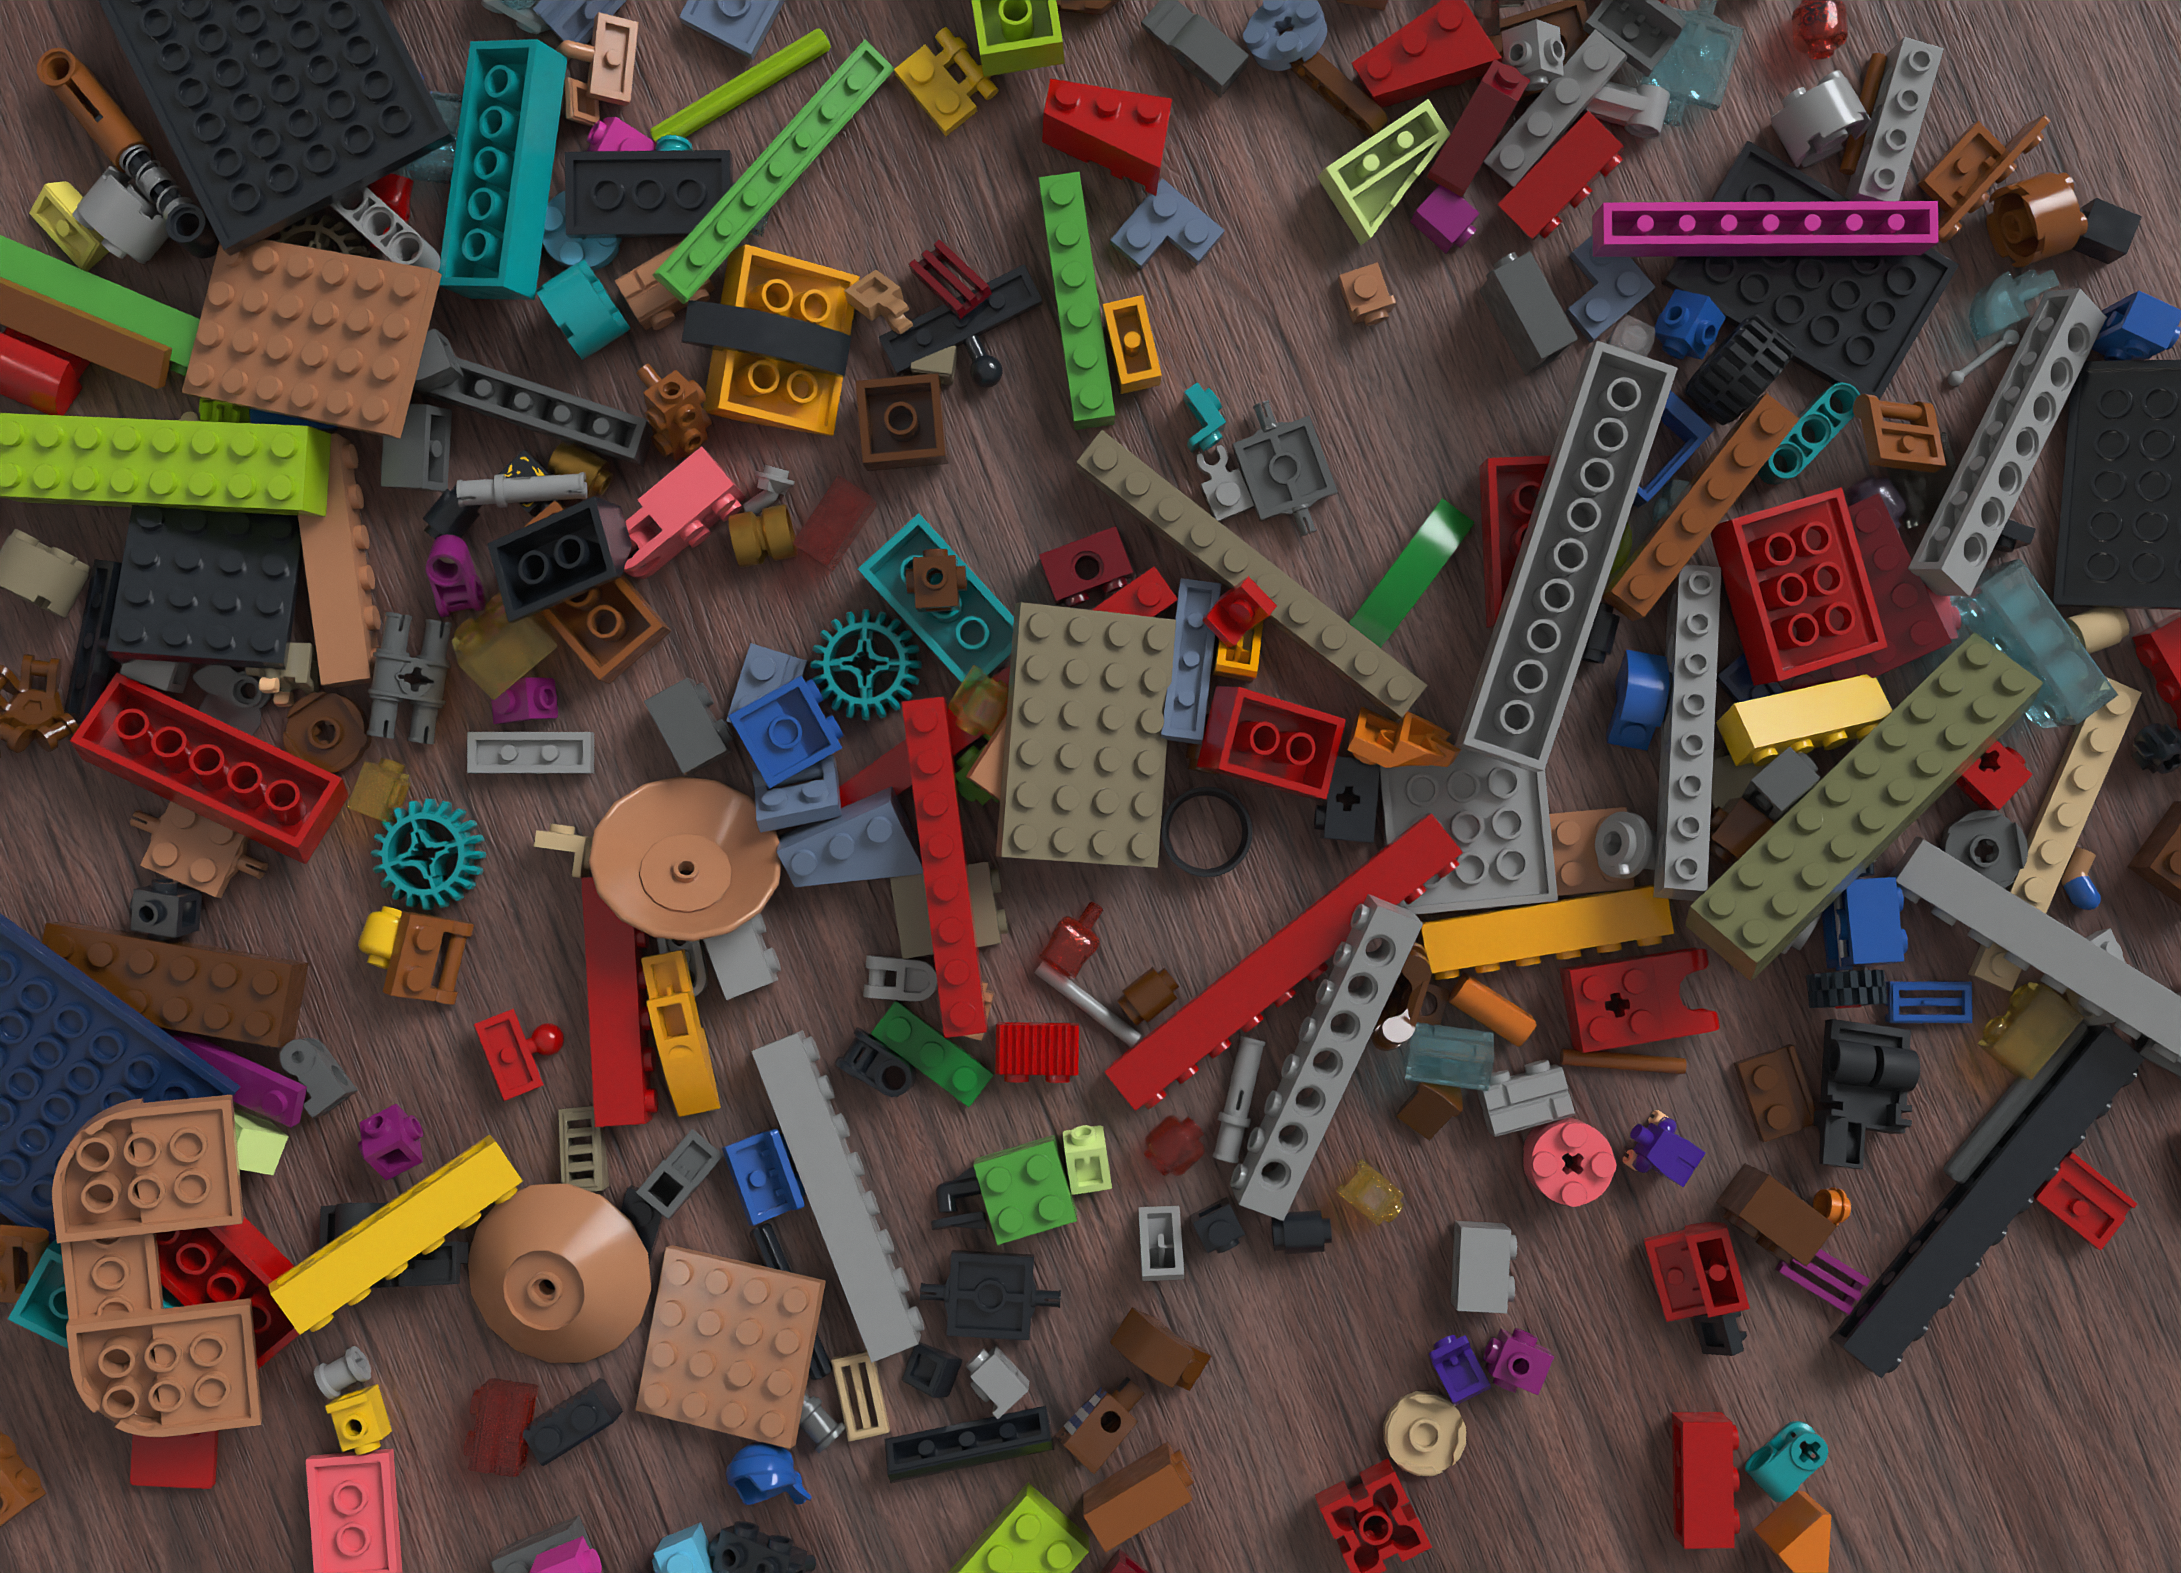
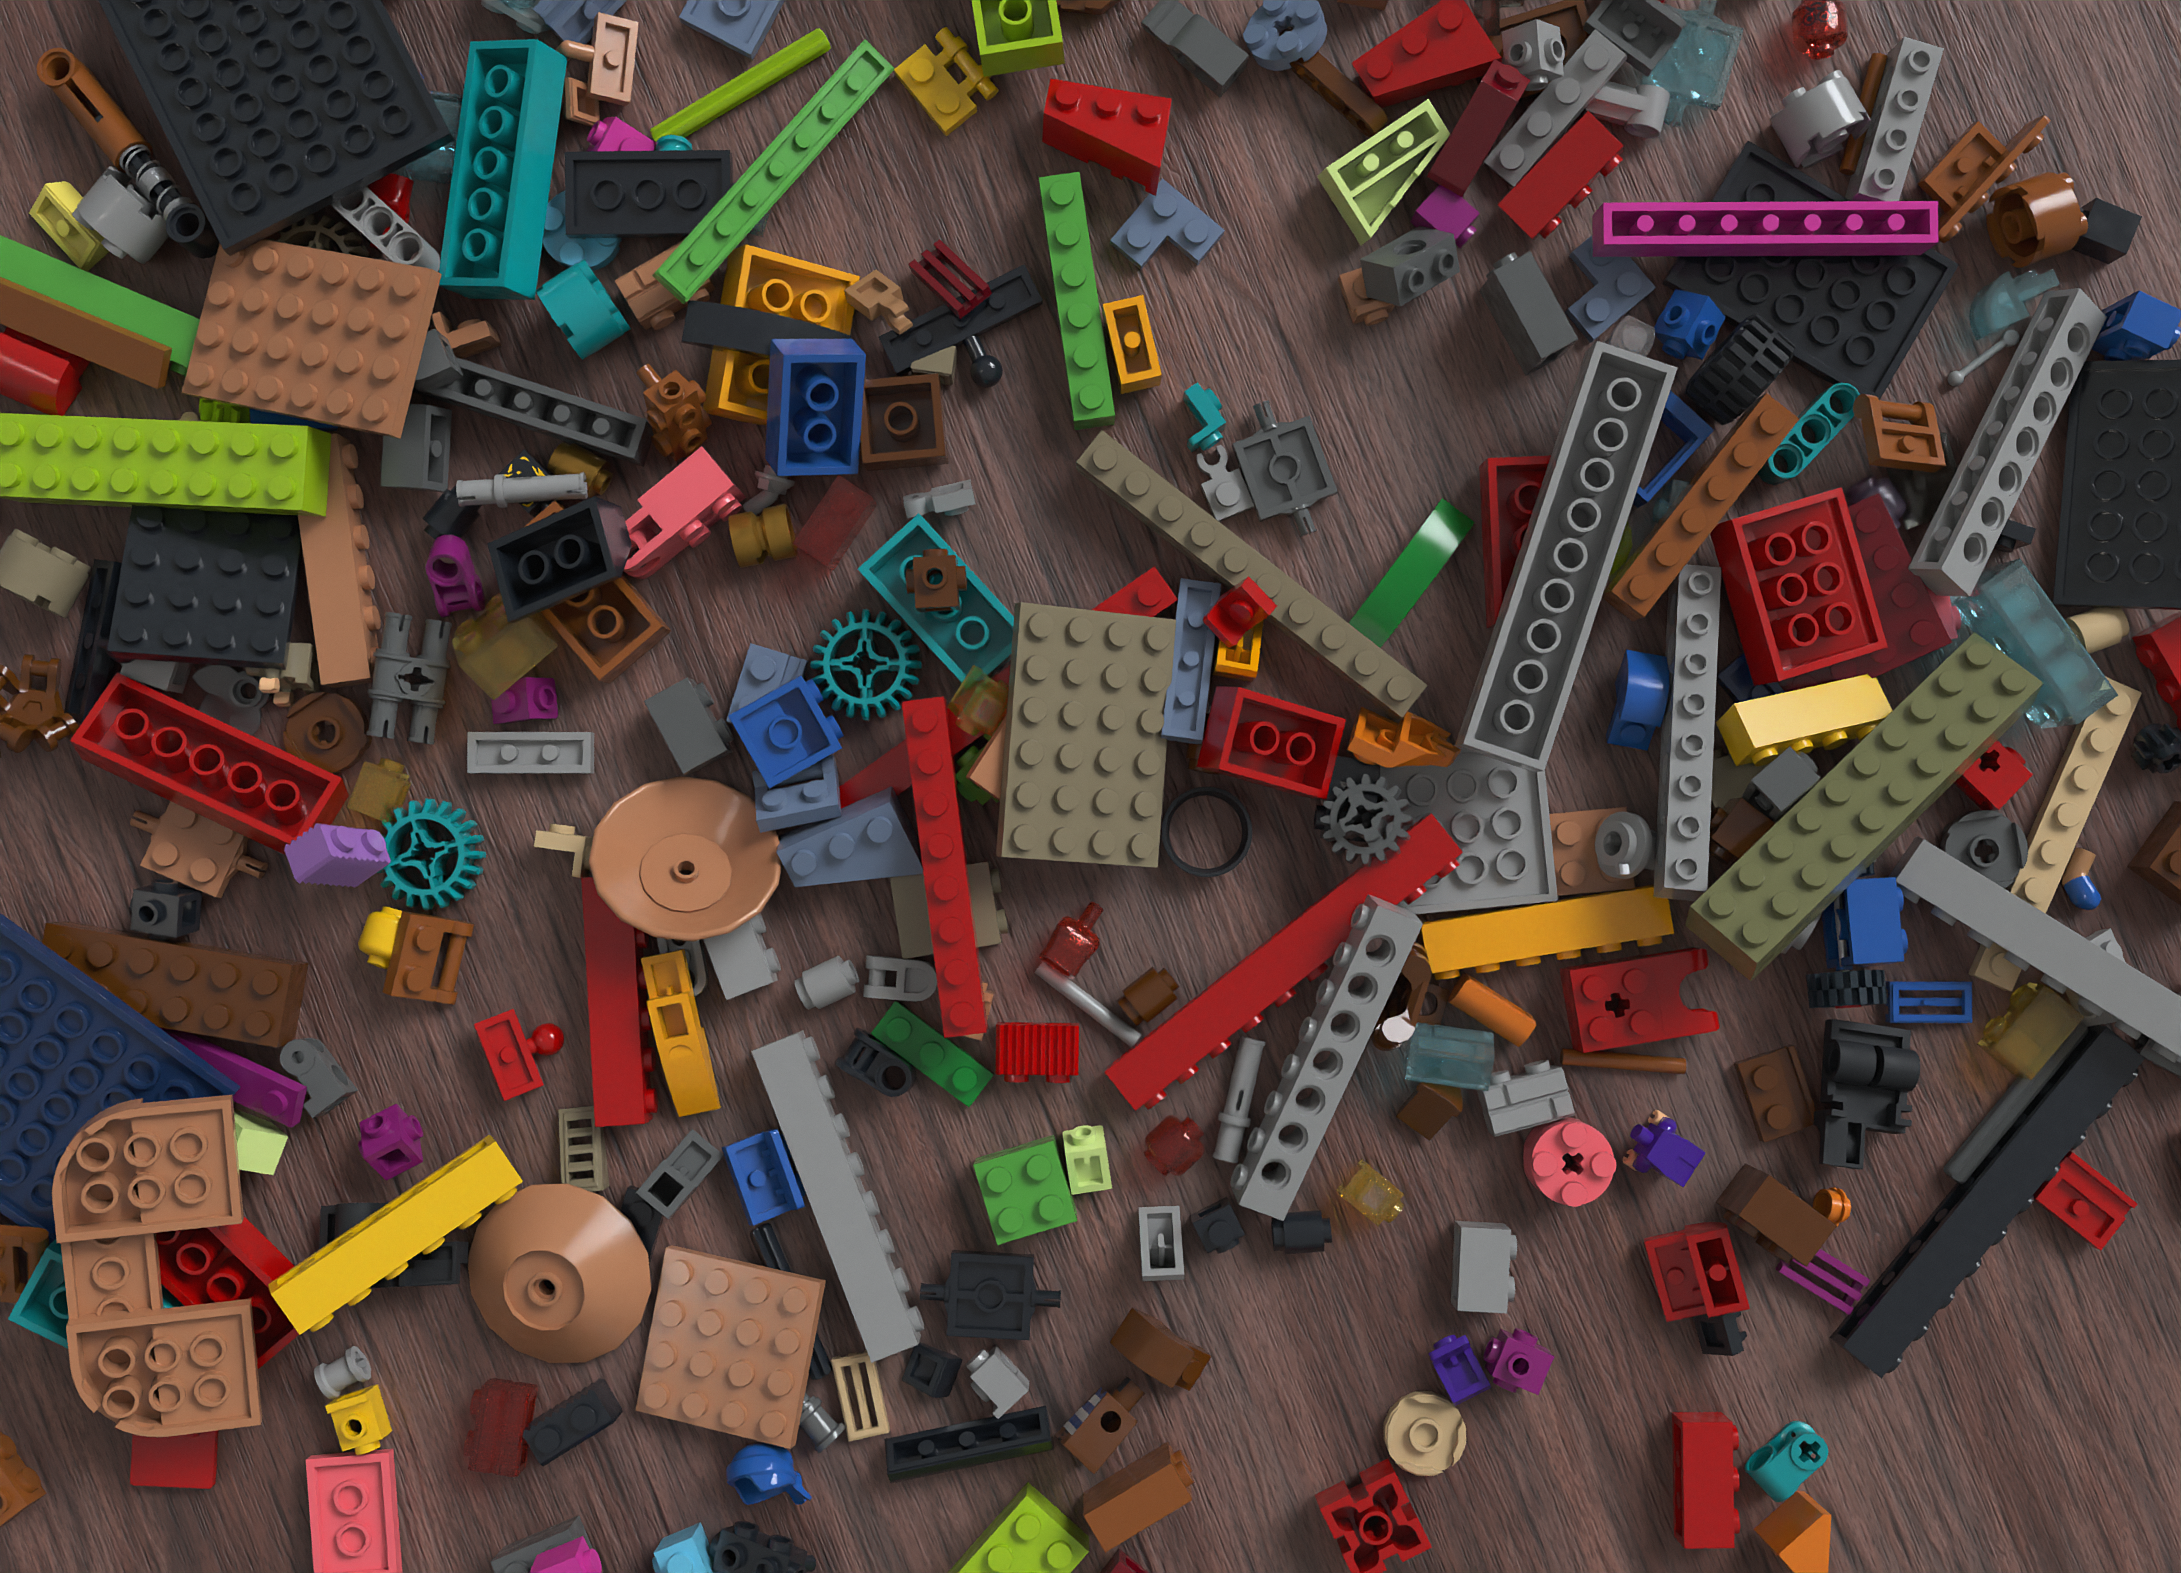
black piece [931,1167,987,1230] -> none
dark red brick [1039,526,1133,608] -> none
black brick [1581,603,1620,664] -> none
none -> medium lavender brick [284,823,391,888]
none -> nougat bracket [430,311,501,359]
none -> blue brick [765,339,866,476]
none -> light grey brick [795,956,859,1010]
none -> light grey plate [903,480,976,518]
none -> dark grey gear [1320,774,1413,867]
none -> dark grey brick [1360,226,1460,306]

